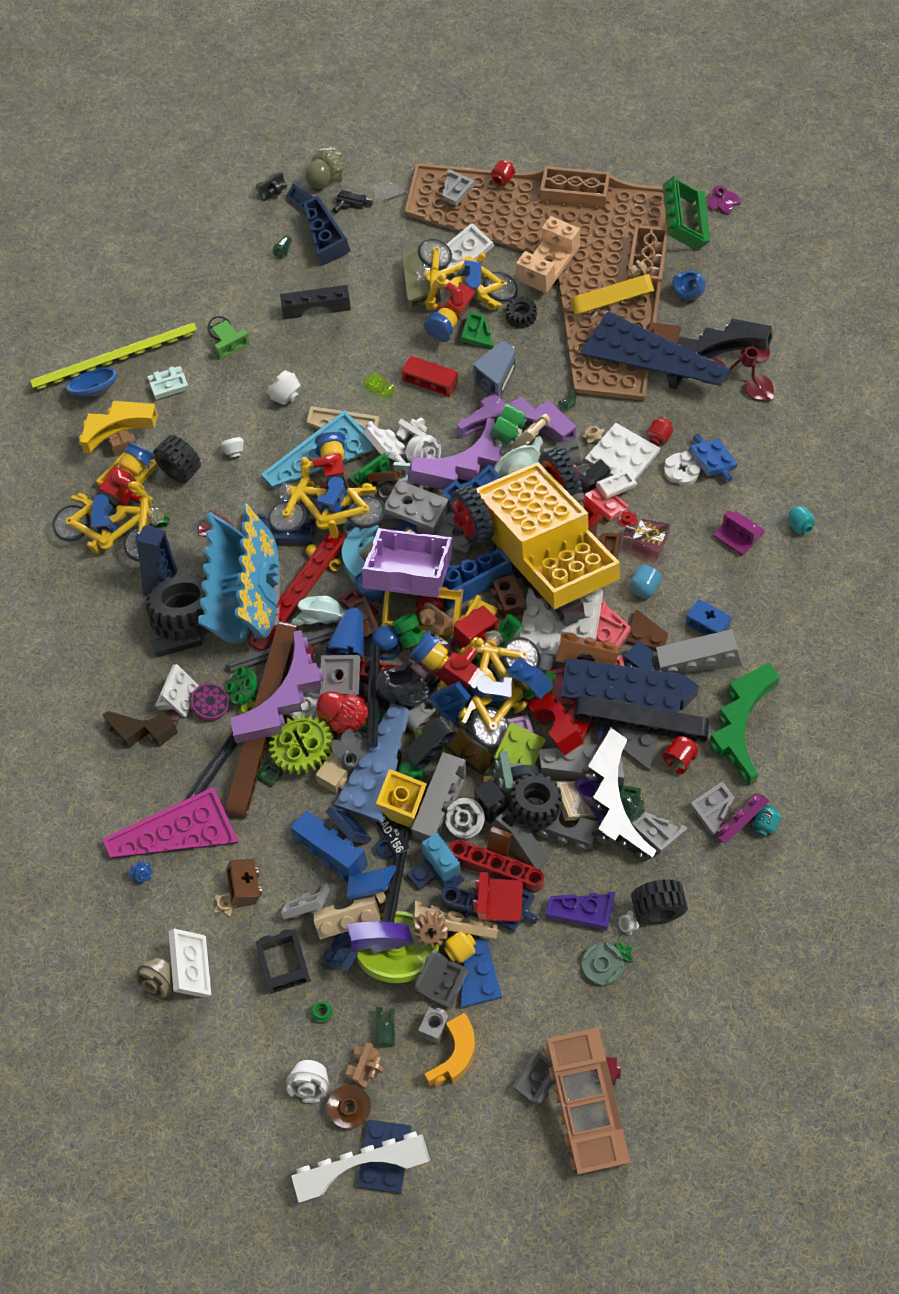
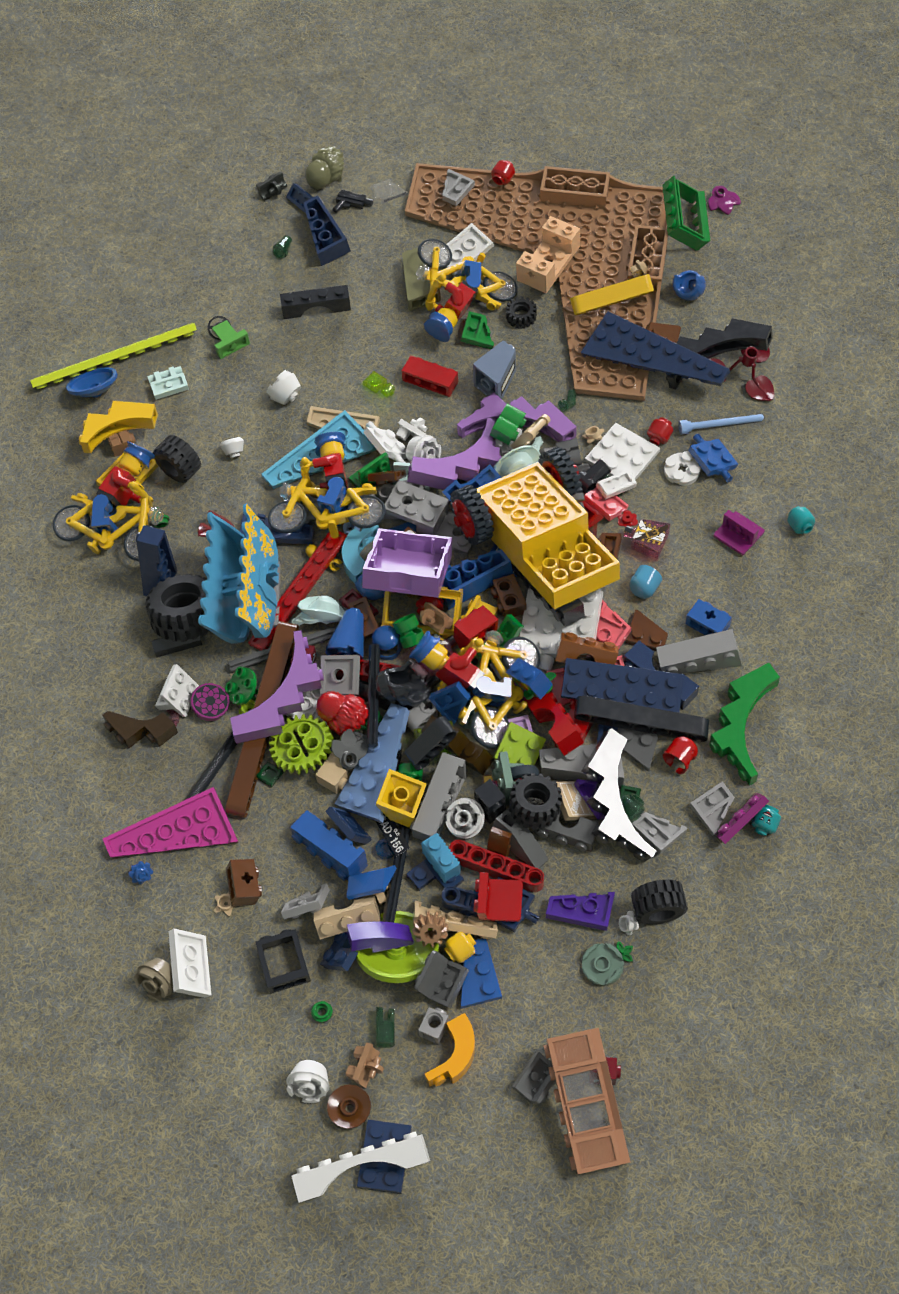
none -> light blue piece [678,414,764,435]

